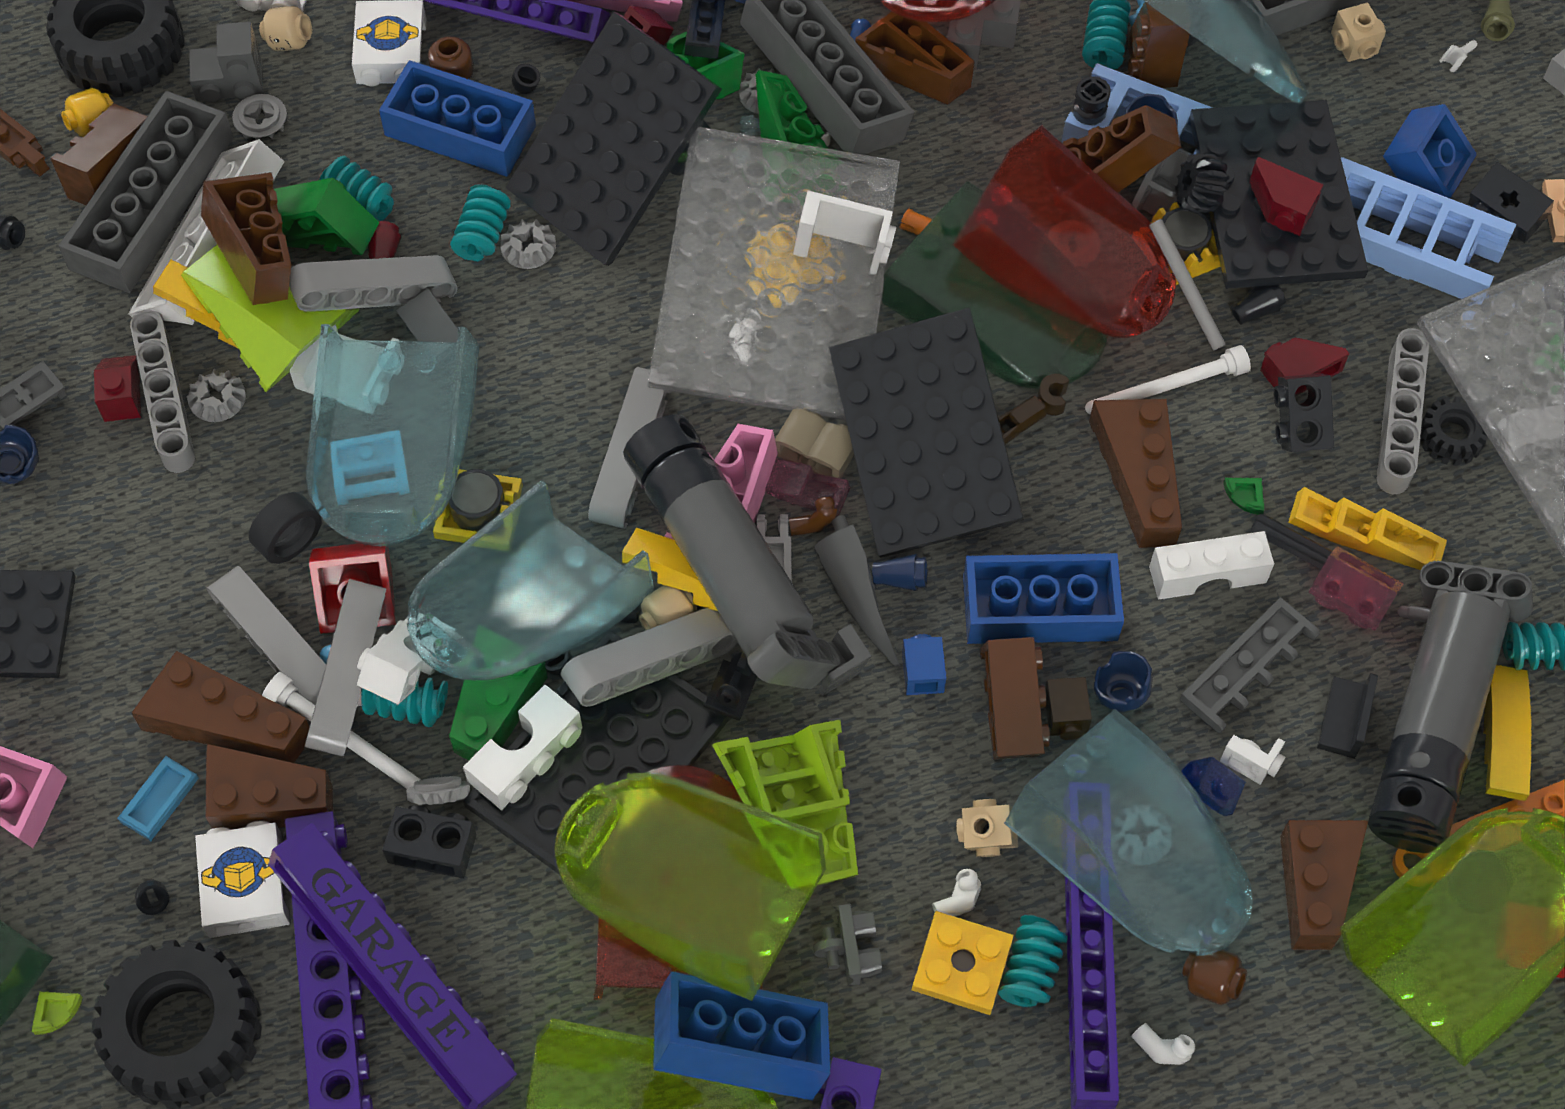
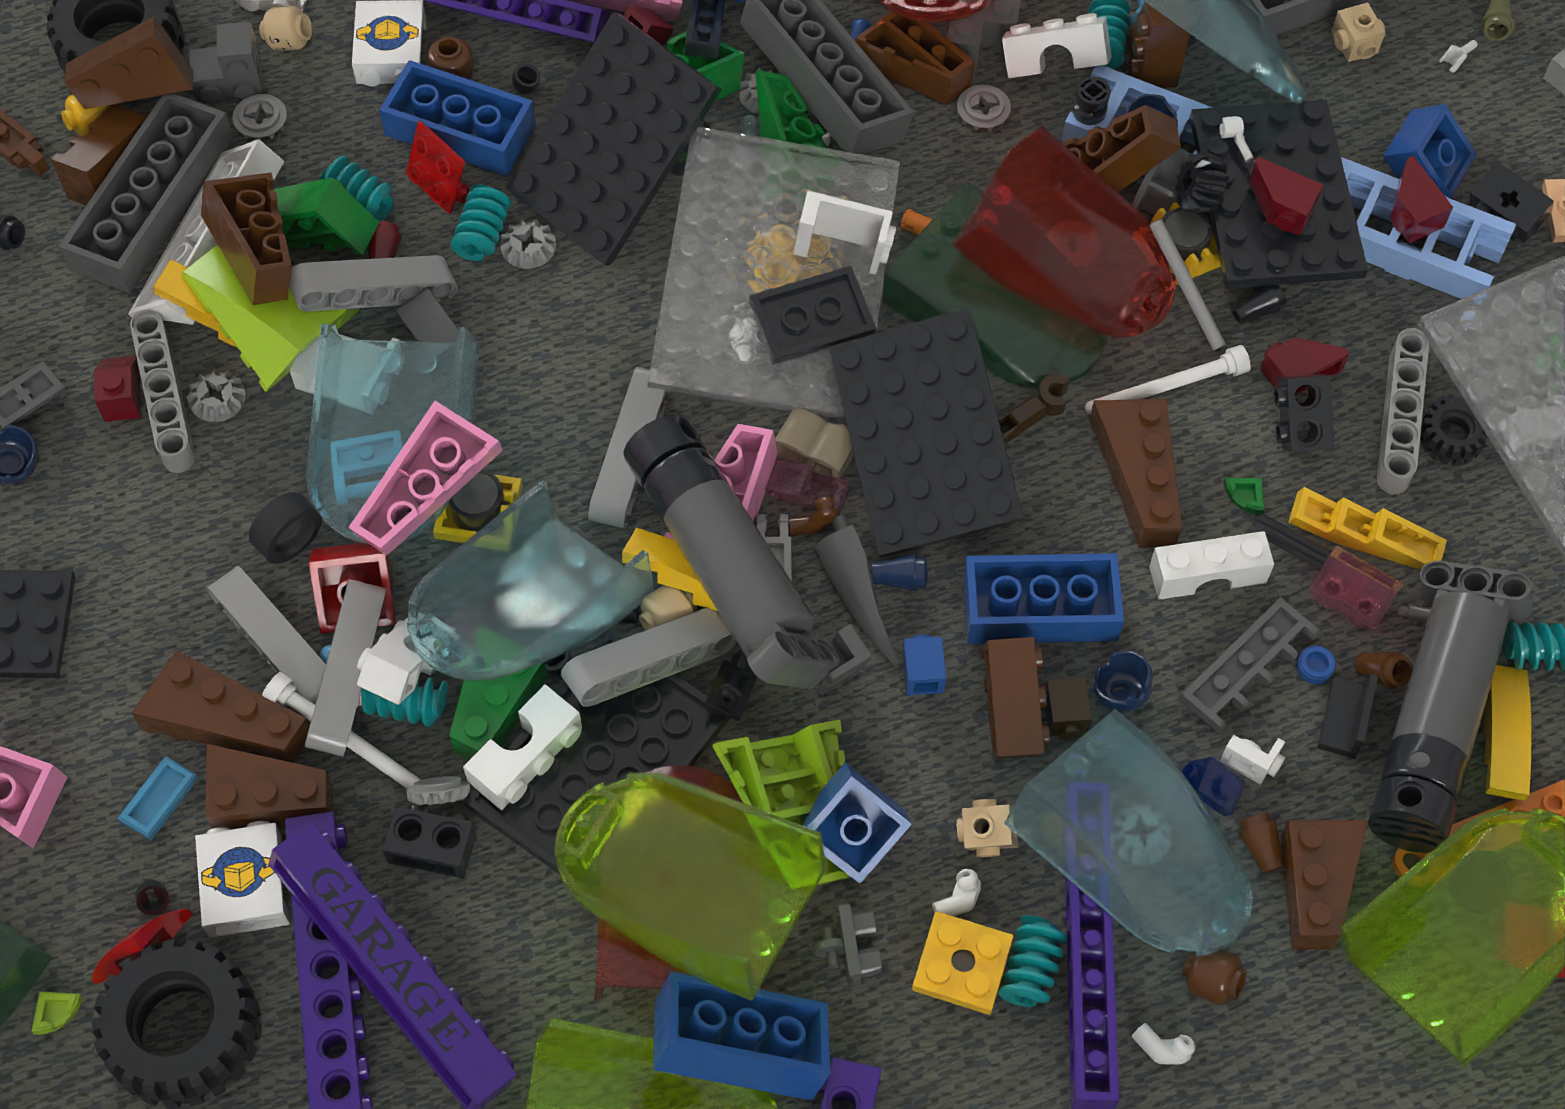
none -> reddish brown wedge [64,17,193,109]
none -> red brick [91,909,193,985]
none -> bright pink wedge [348,401,503,555]
none -> red hinge [405,121,469,214]
none -> black plate [749,266,876,365]
none -> blue slope [799,762,912,883]
none -> light grey gear [957,85,1011,132]
none -> white arch [1002,14,1112,78]
none -> white hand [1219,116,1254,162]
none -> reddish brown cone [1238,812,1285,874]
none -> blue tile [1296,645,1336,684]
none -> reddish brown cone [1355,651,1413,689]
none -> dark red slope [1390,156,1453,243]

